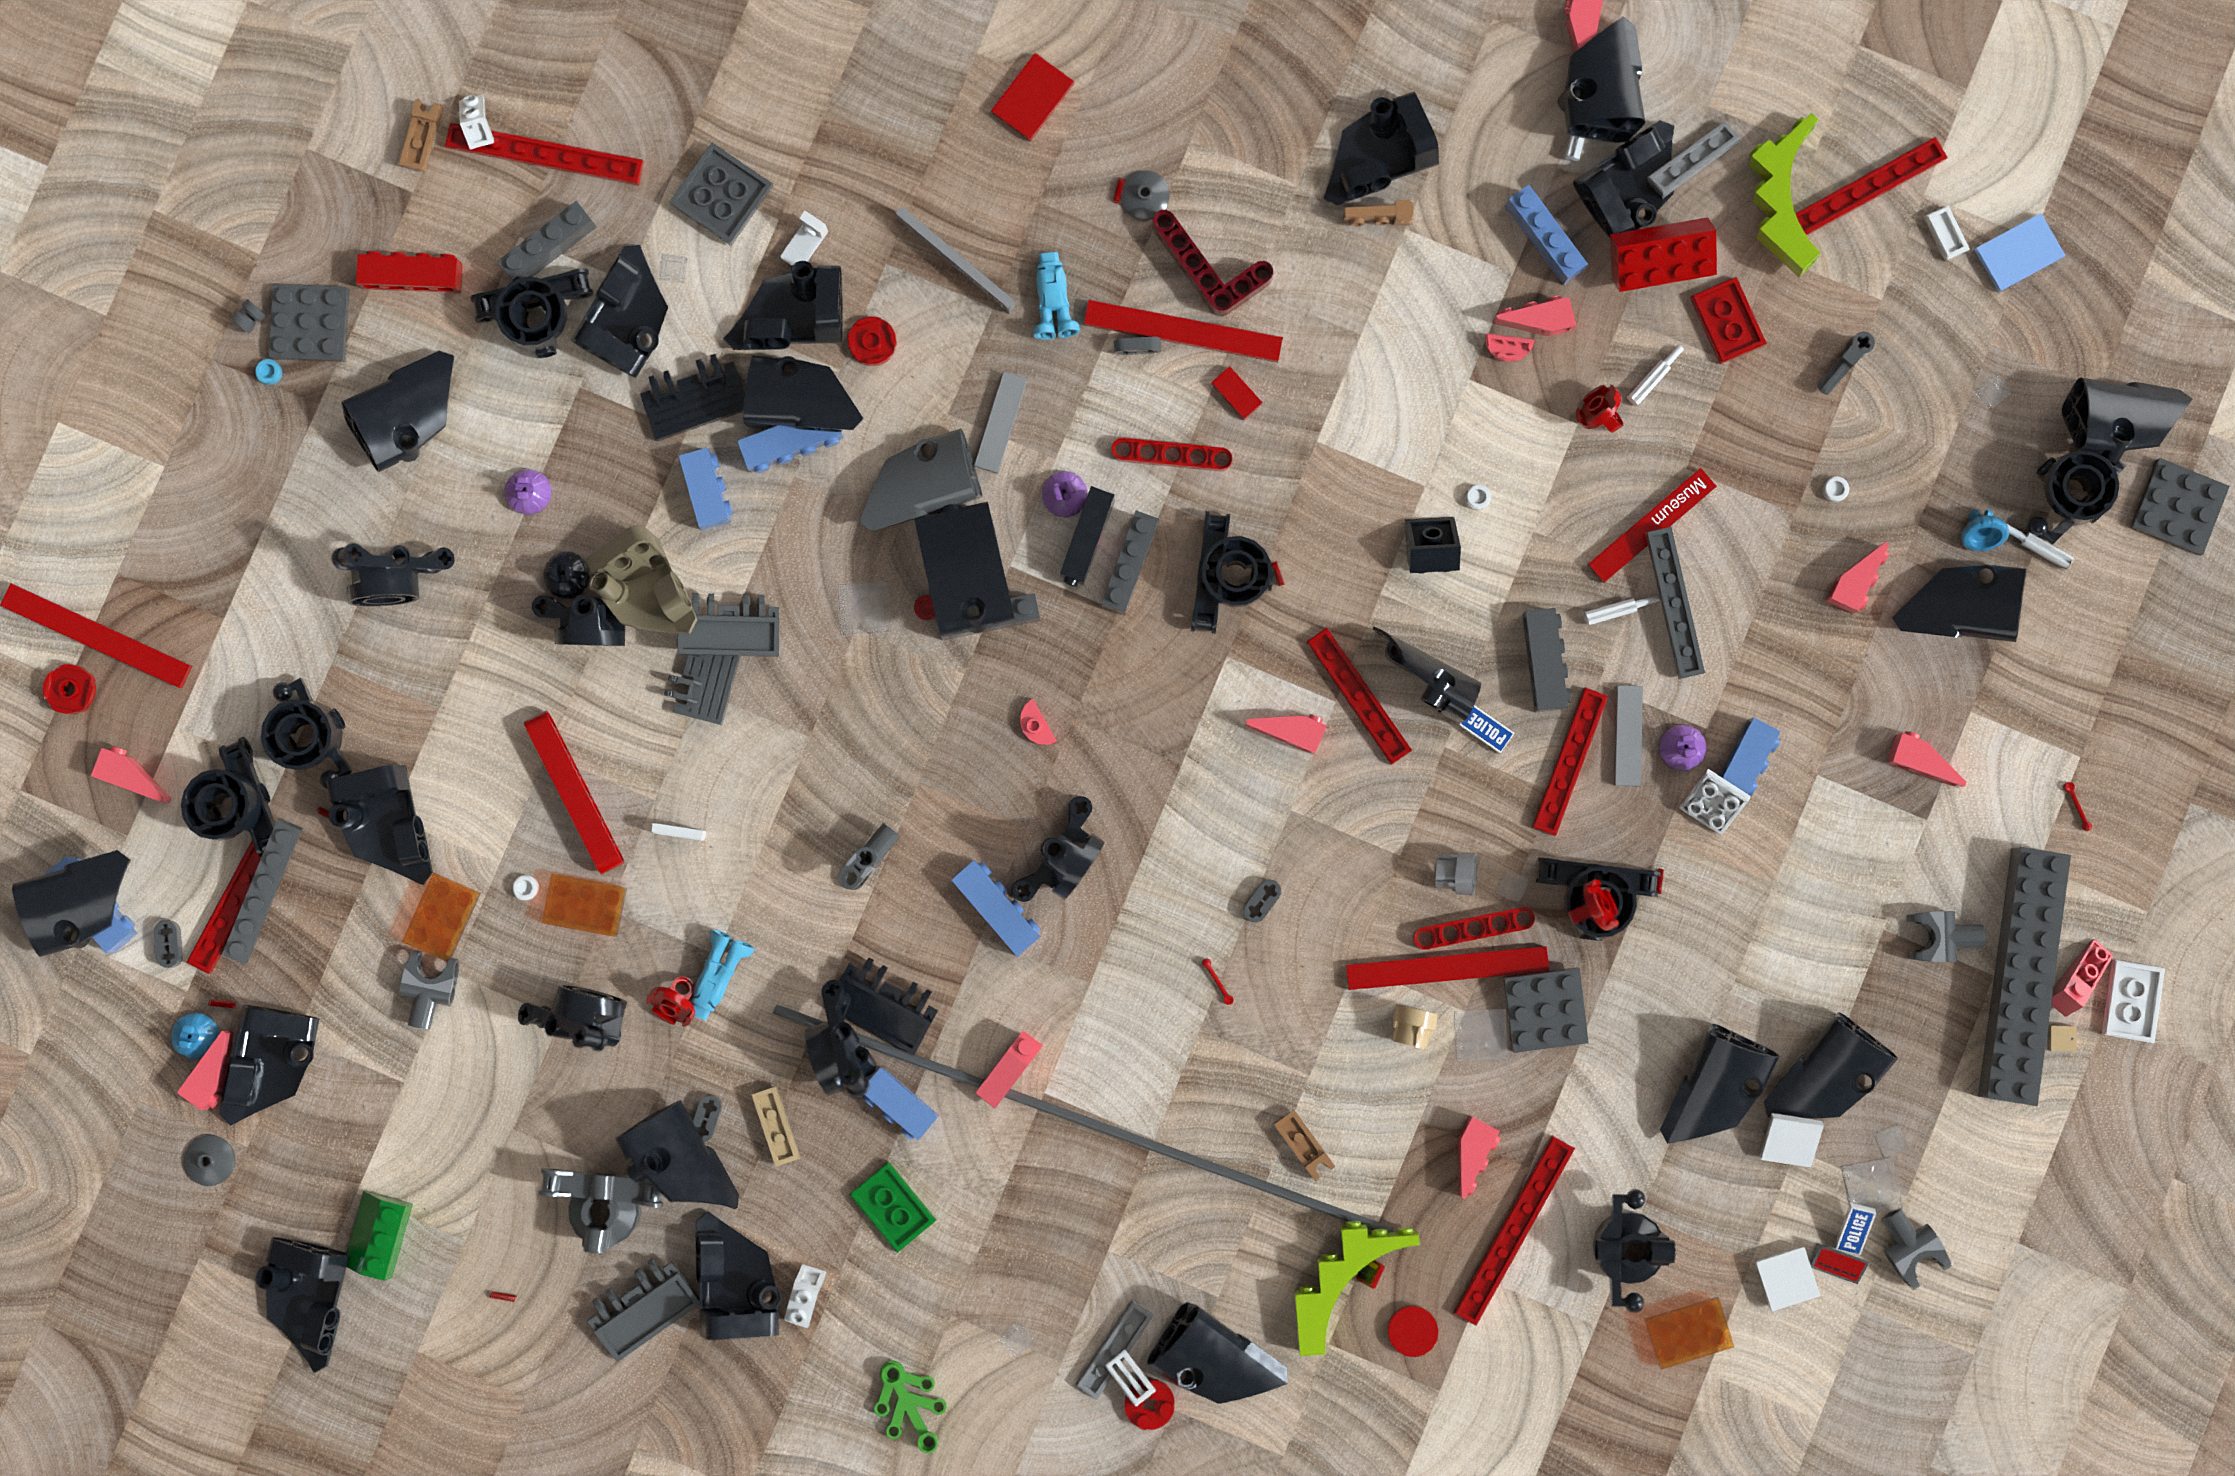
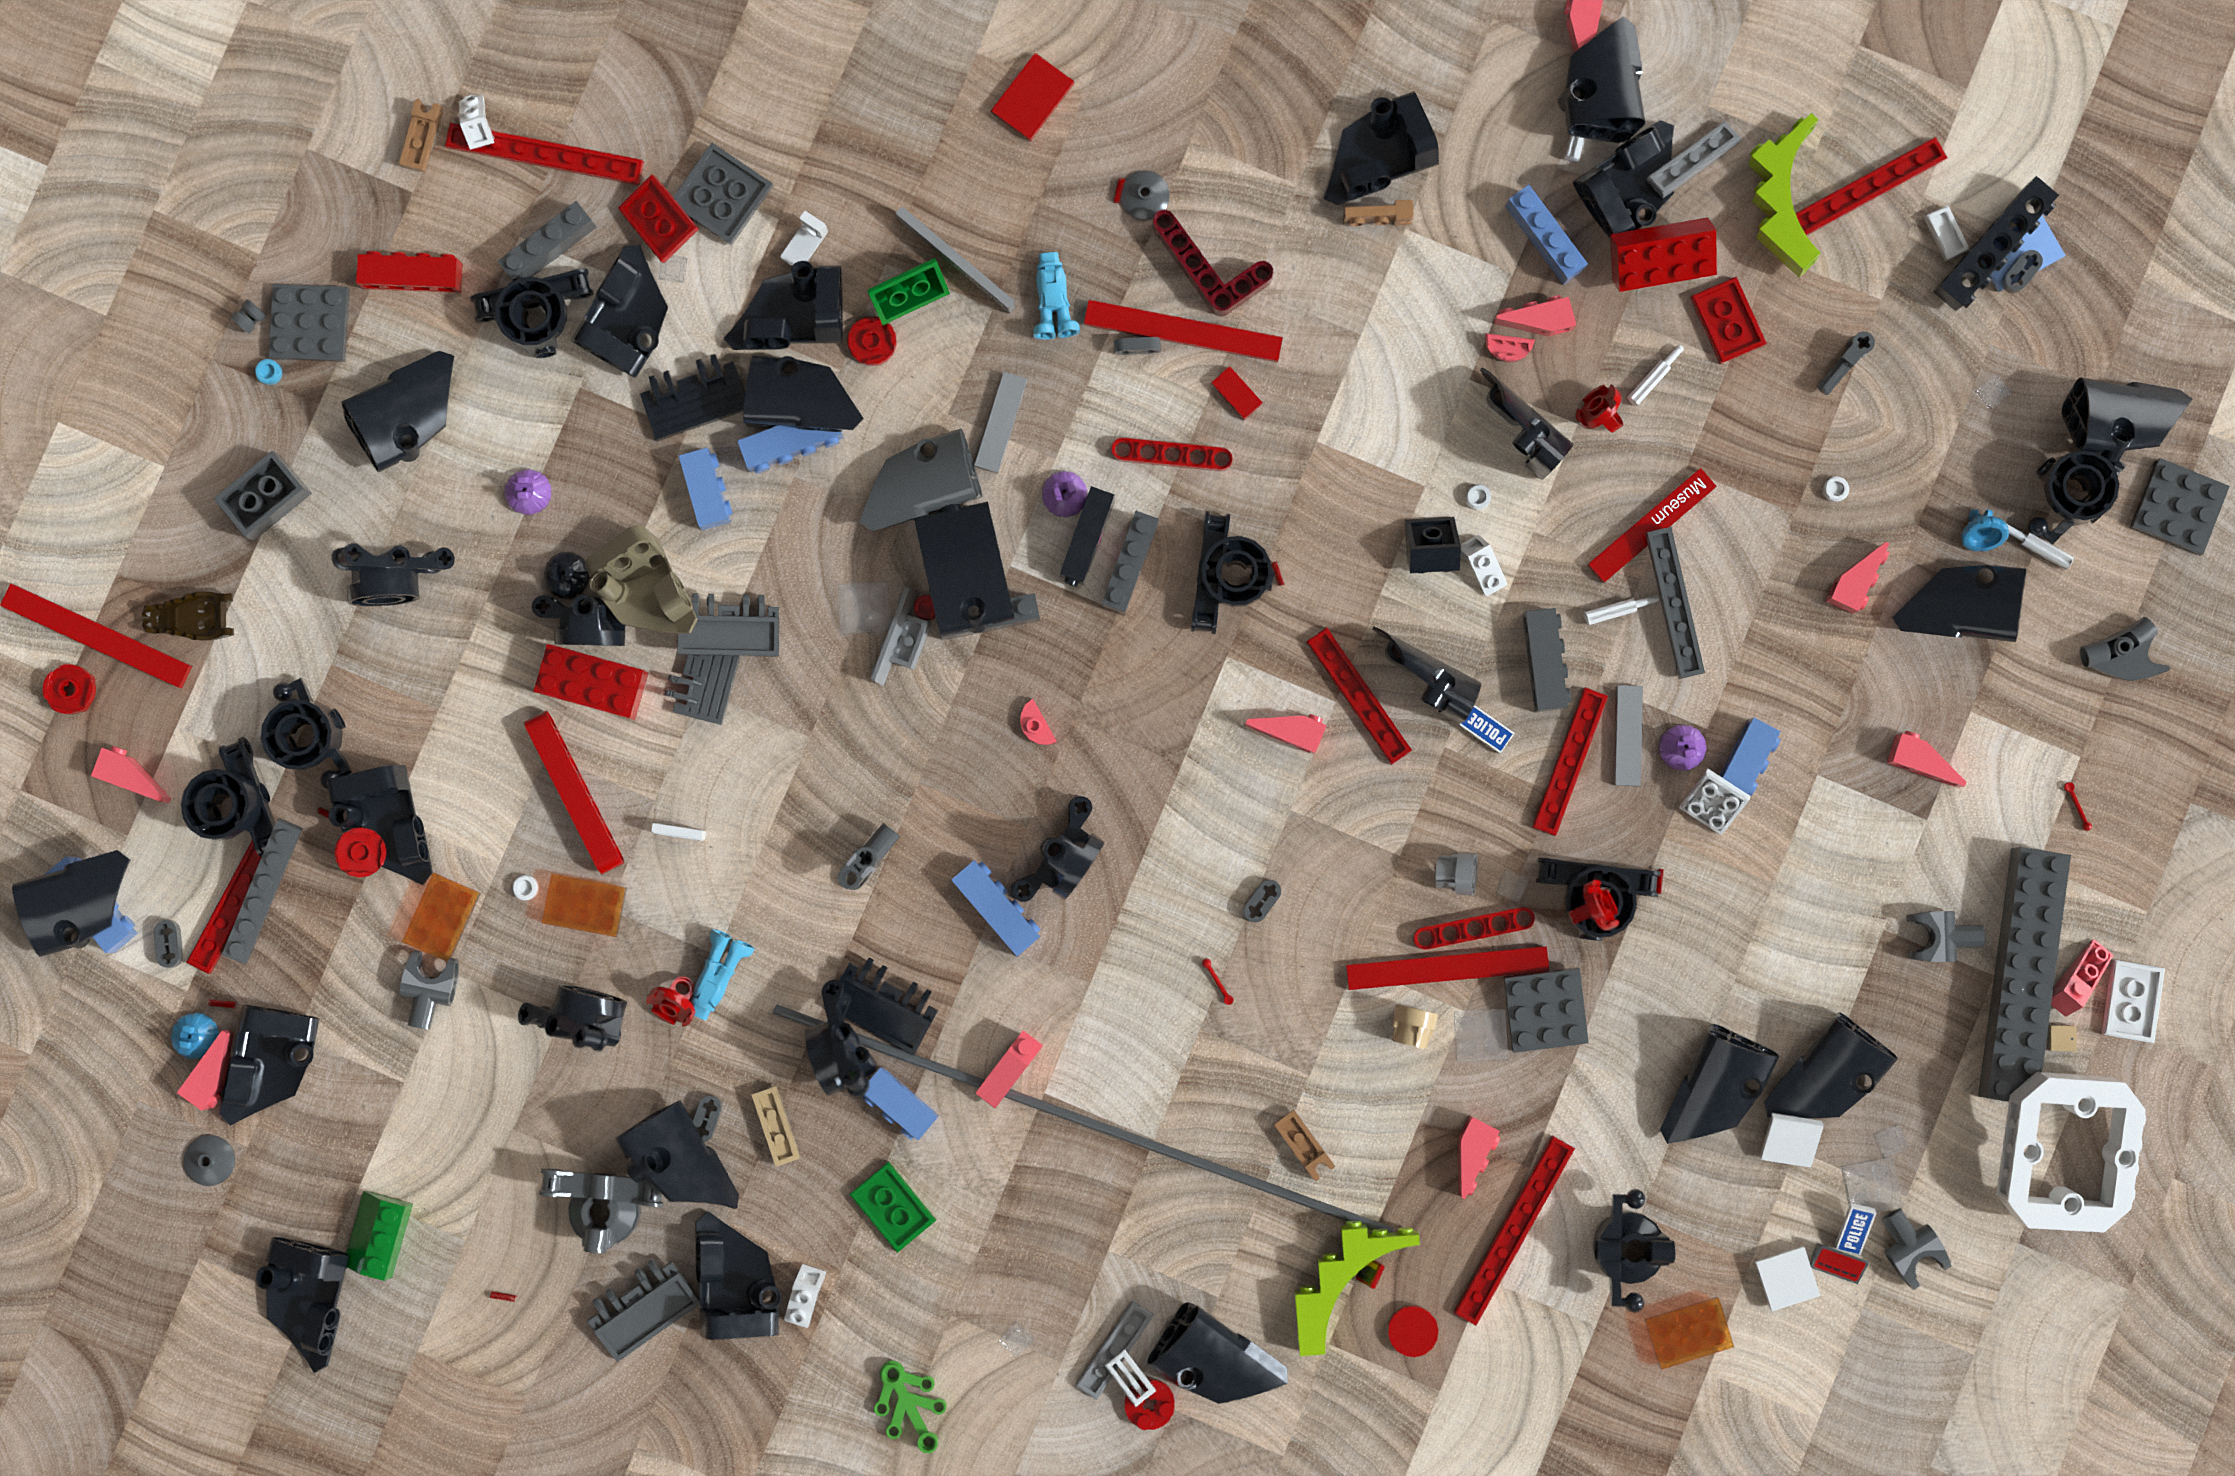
none -> dark brown animal [142,592,234,641]
none -> dark grey brick [213,451,312,541]
none -> red tile [334,827,386,878]
none -> red brick [533,643,649,721]
none -> red tile [618,174,699,263]
none -> green slope [866,258,950,325]
none -> light grey bracket [871,587,931,685]
none -> white bracket [1461,535,1507,596]
none -> black panel [1480,368,1574,480]
none -> black brick [1933,176,2059,311]
none -> white panel [1996,1072,2146,1232]
none -> dark grey beam [2002,250,2043,293]
none -> dark grey pin [2080,617,2170,681]

